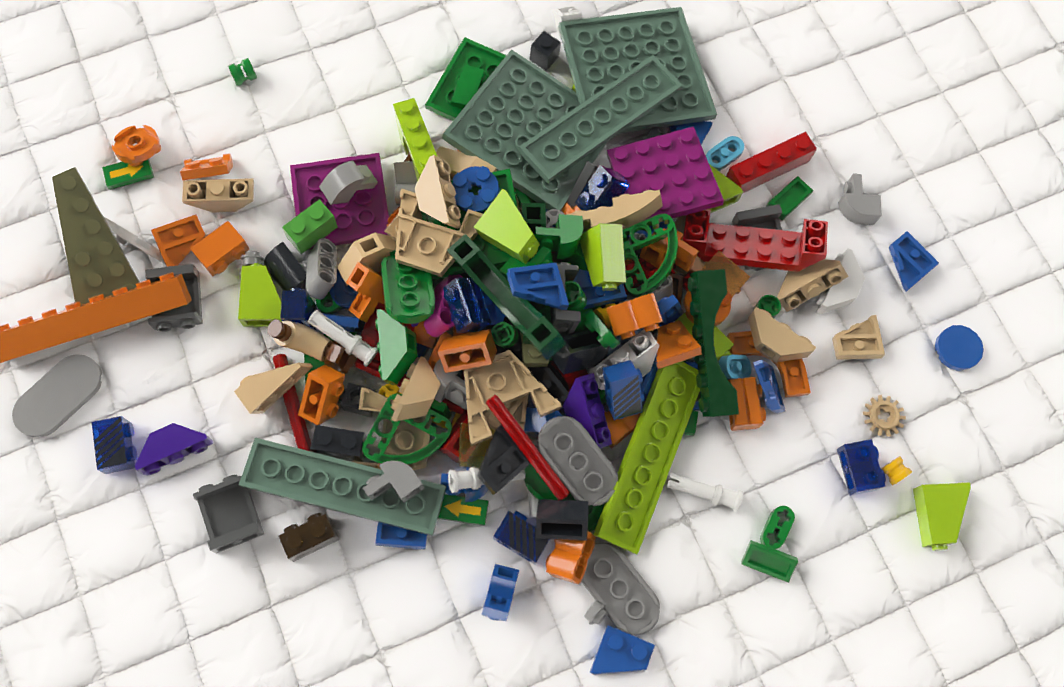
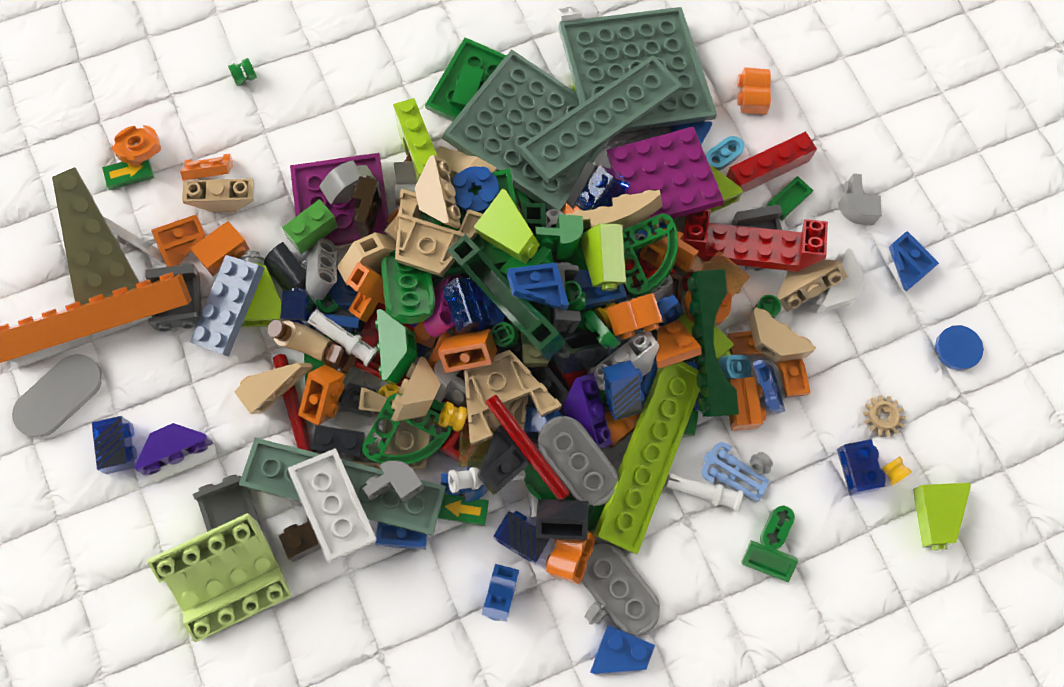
black brick [529,31,561,71] -> none
tan wing [832,315,885,360] -> none
none -> yellowish green slope [147,513,292,643]
none -> plate [190,255,265,357]
none -> white plate [288,448,377,563]
none -> dark brown plate [351,175,382,238]
none -> yellow wheel [439,402,467,431]
none -> light blue piece [701,442,770,502]
none -> orange brick [737,67,771,115]
none -> light grey plate [750,452,773,475]

